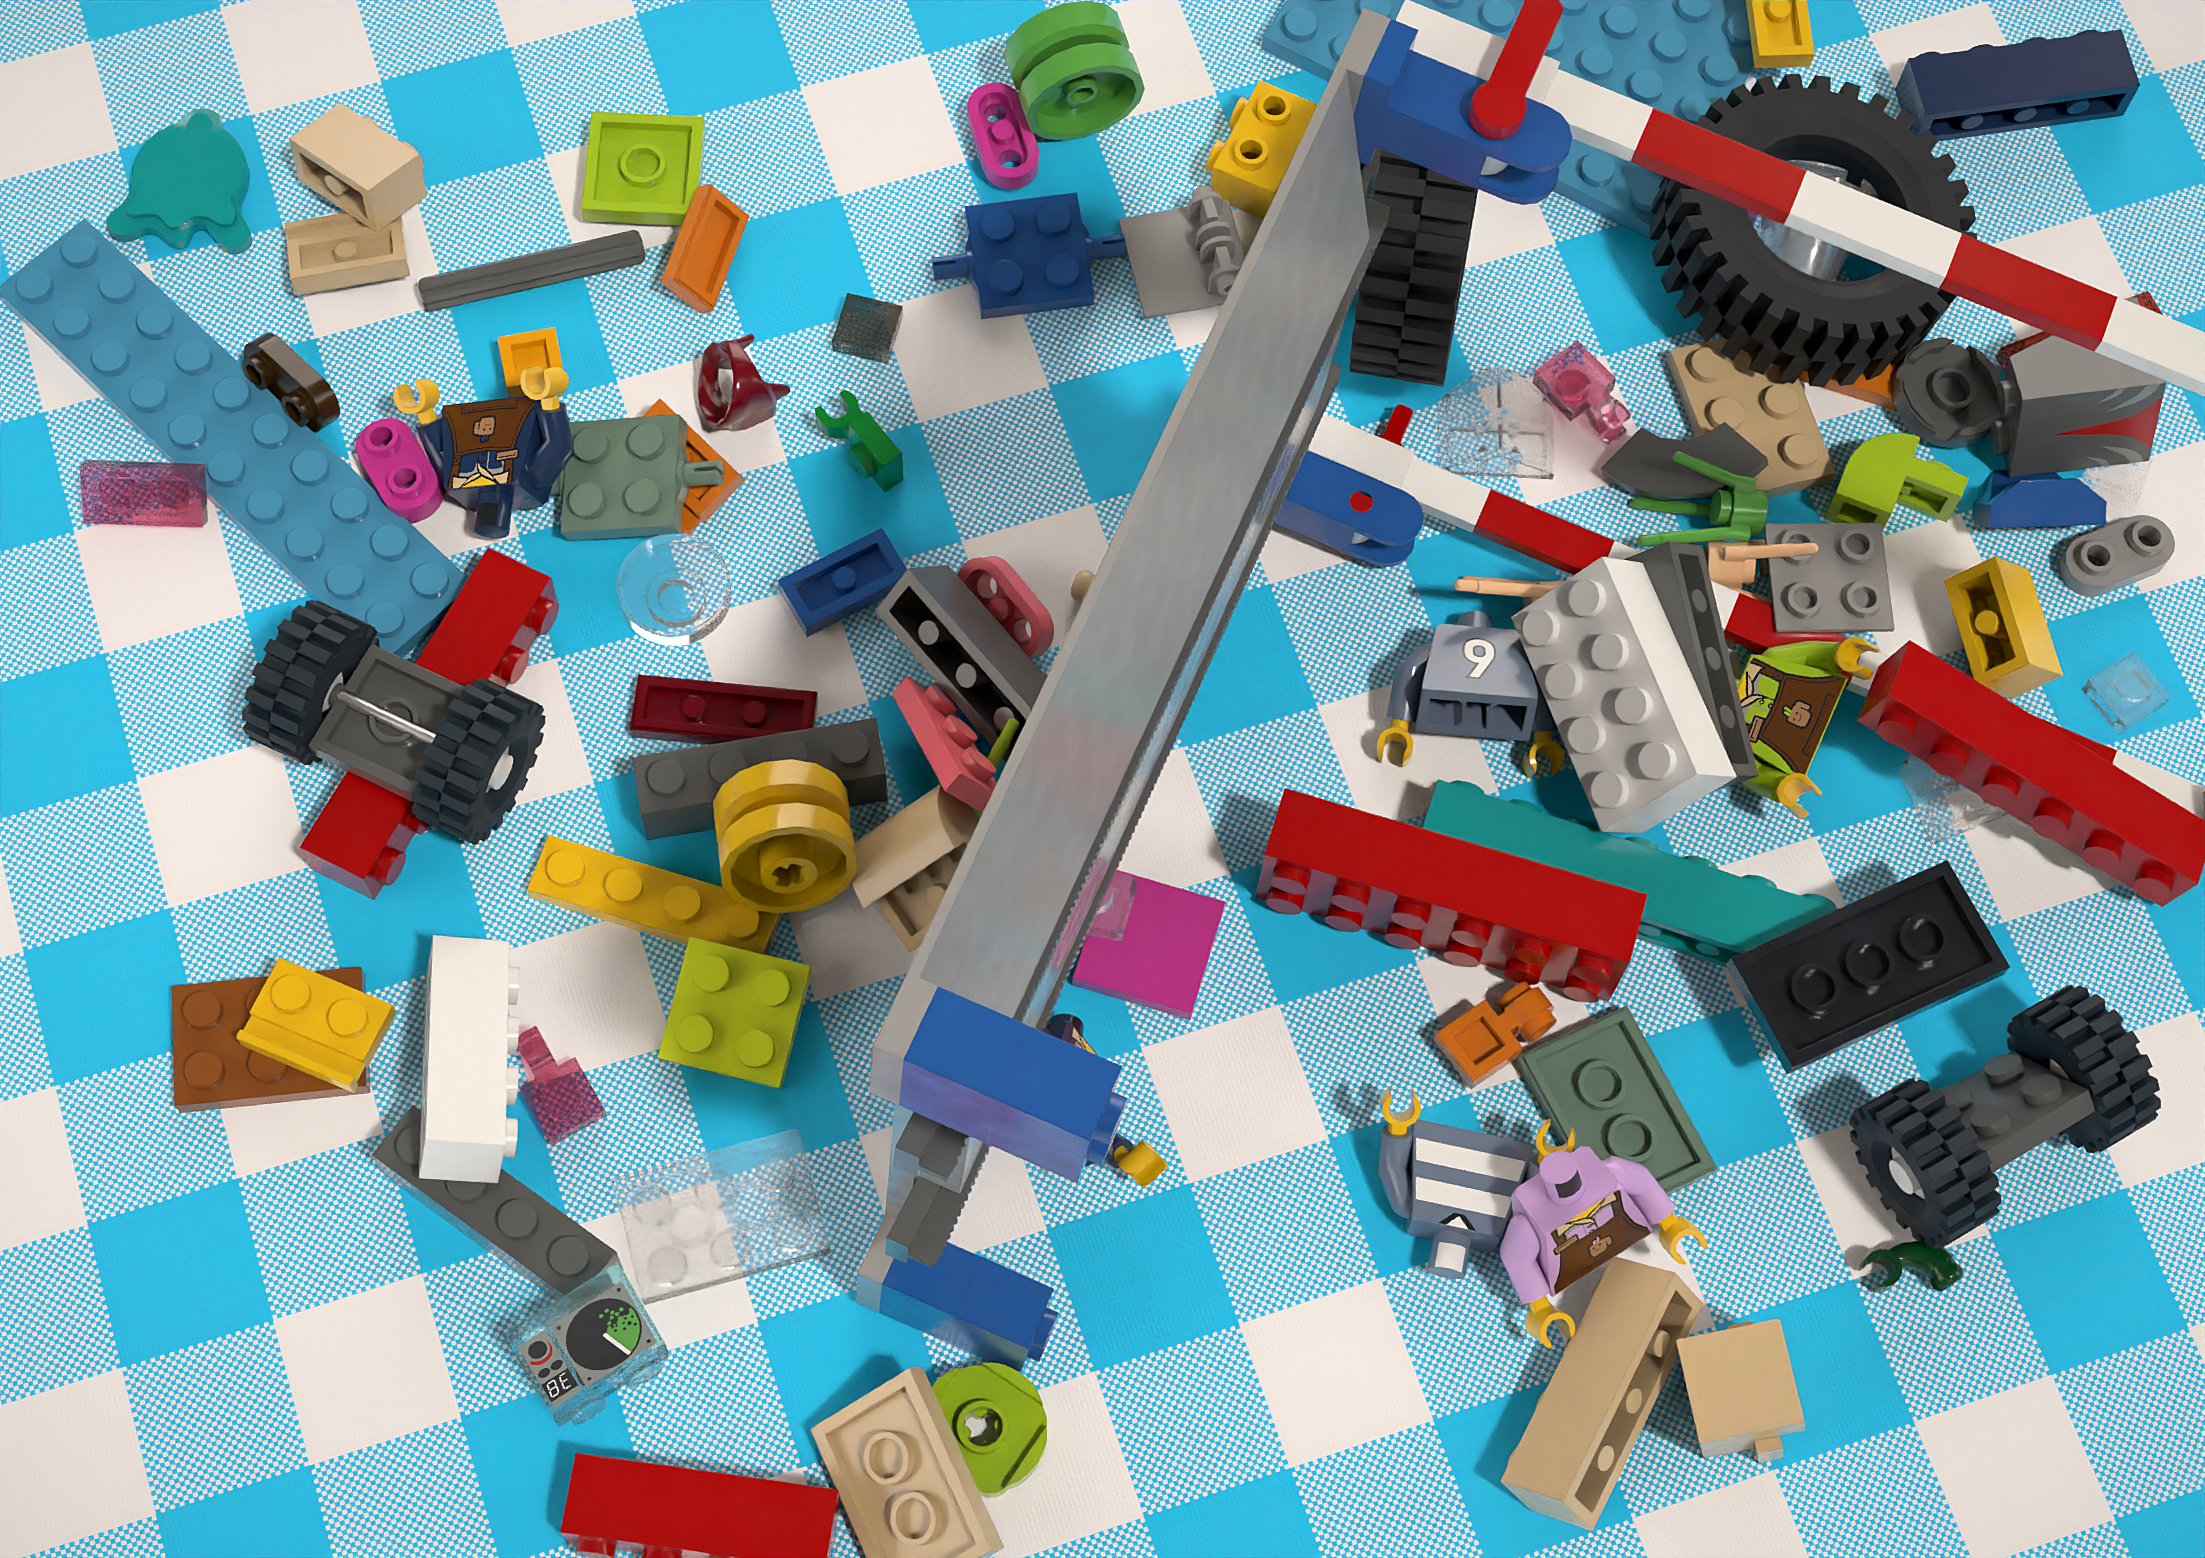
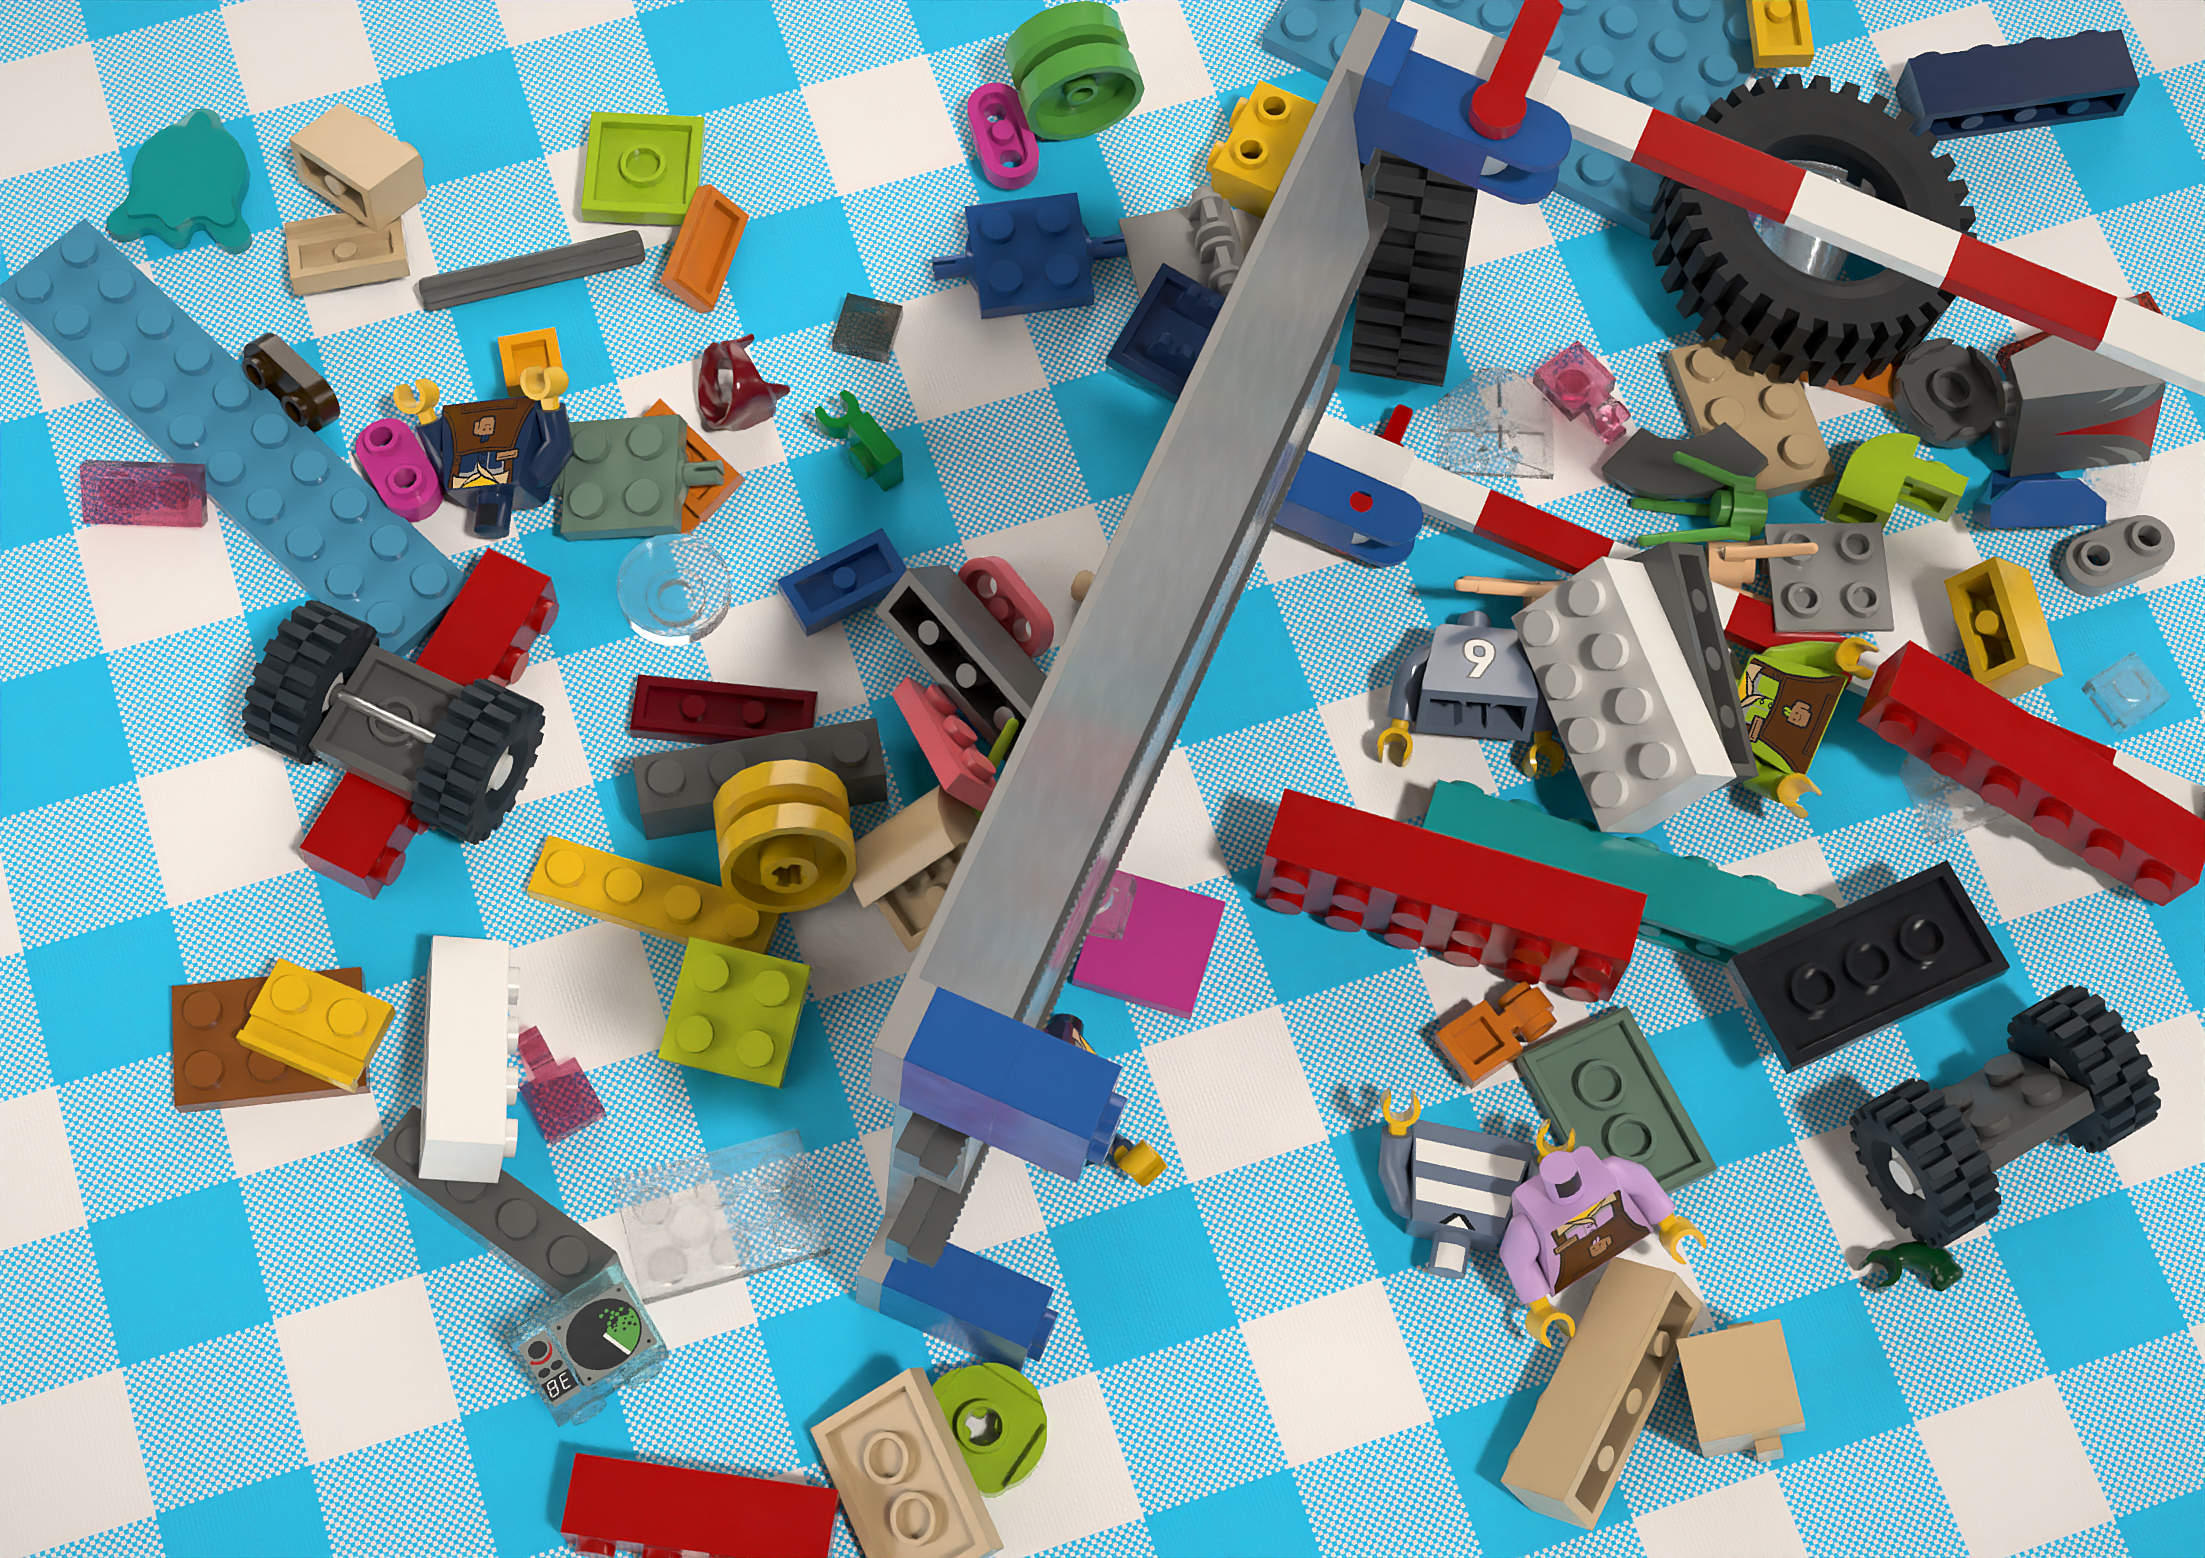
none -> dark blue plate [1105,263,1226,404]

